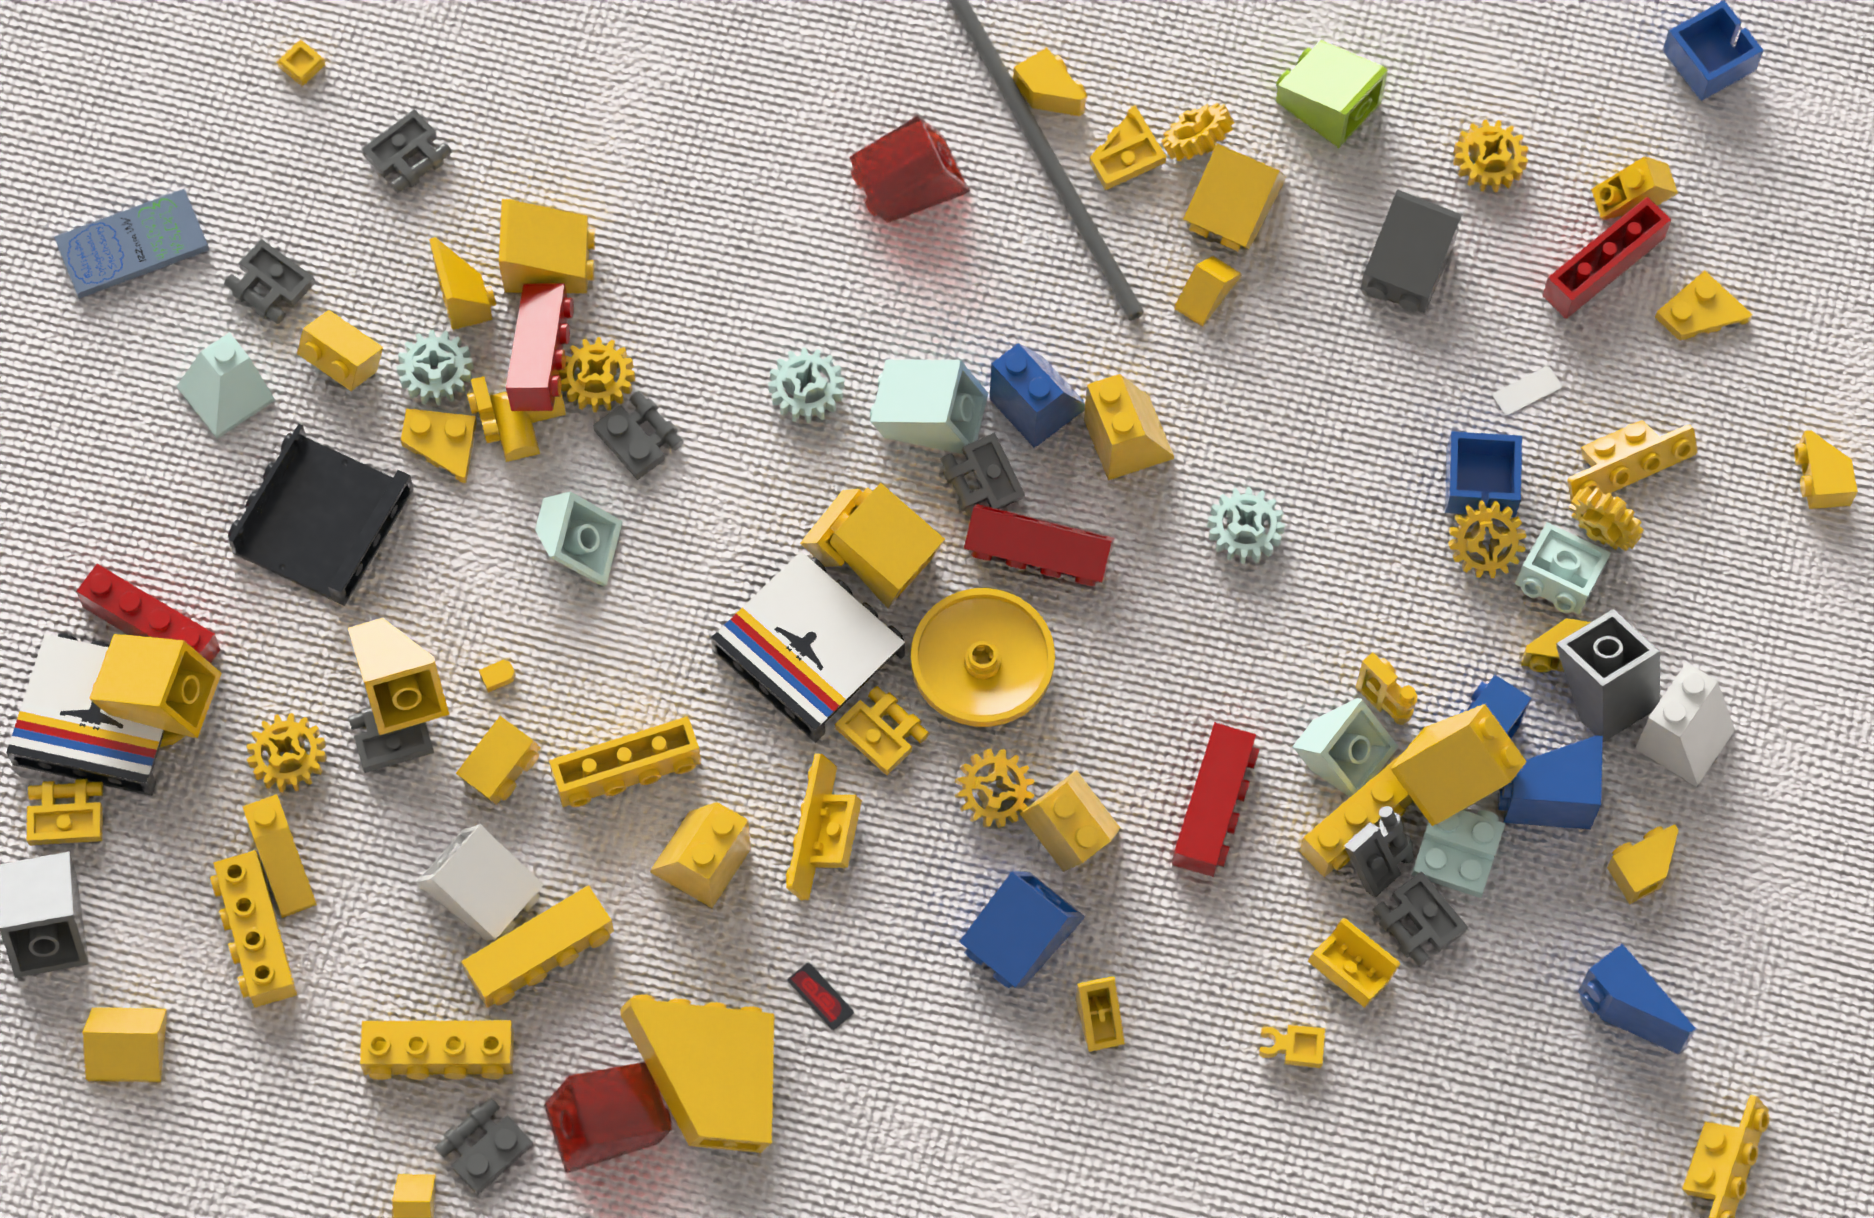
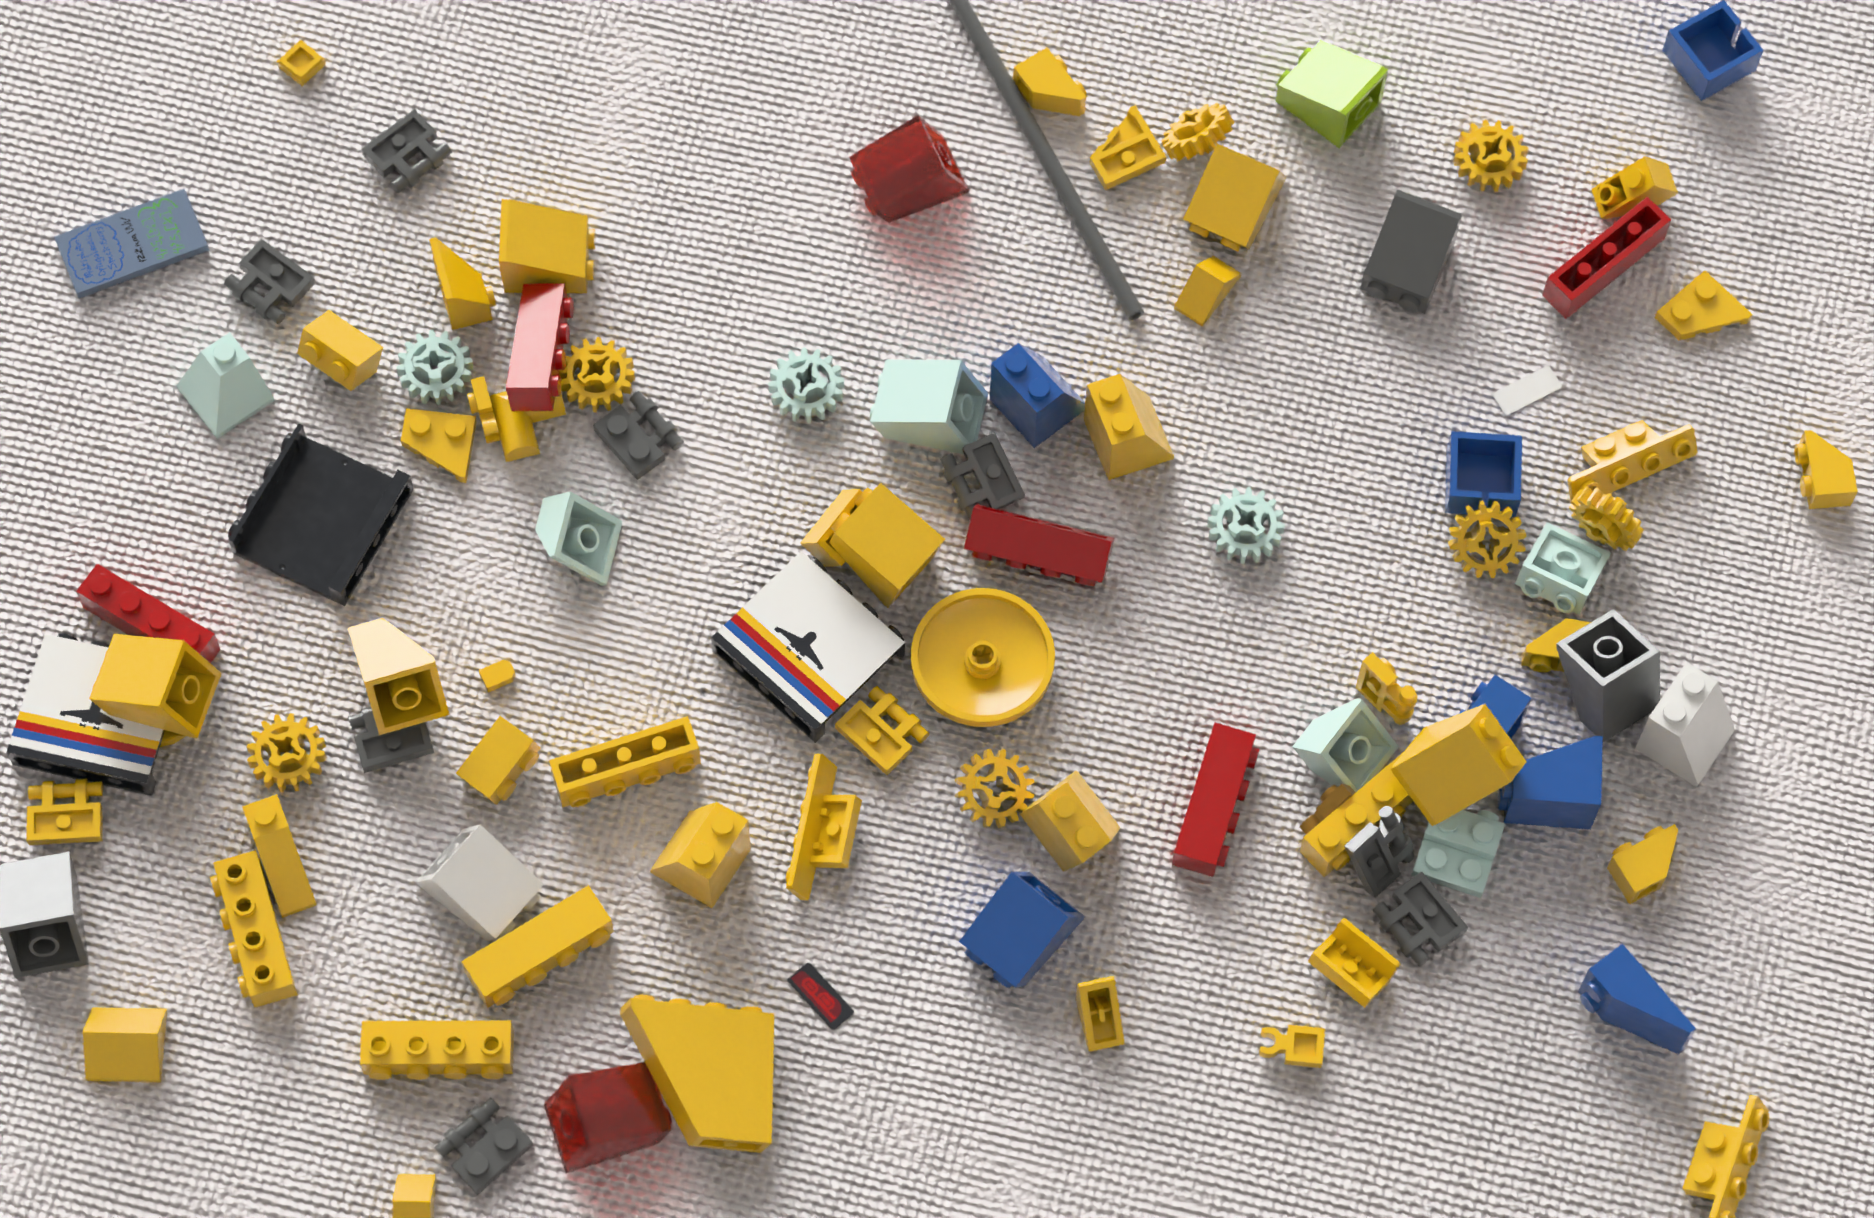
none -> pearl gold plate [1299,783,1356,834]

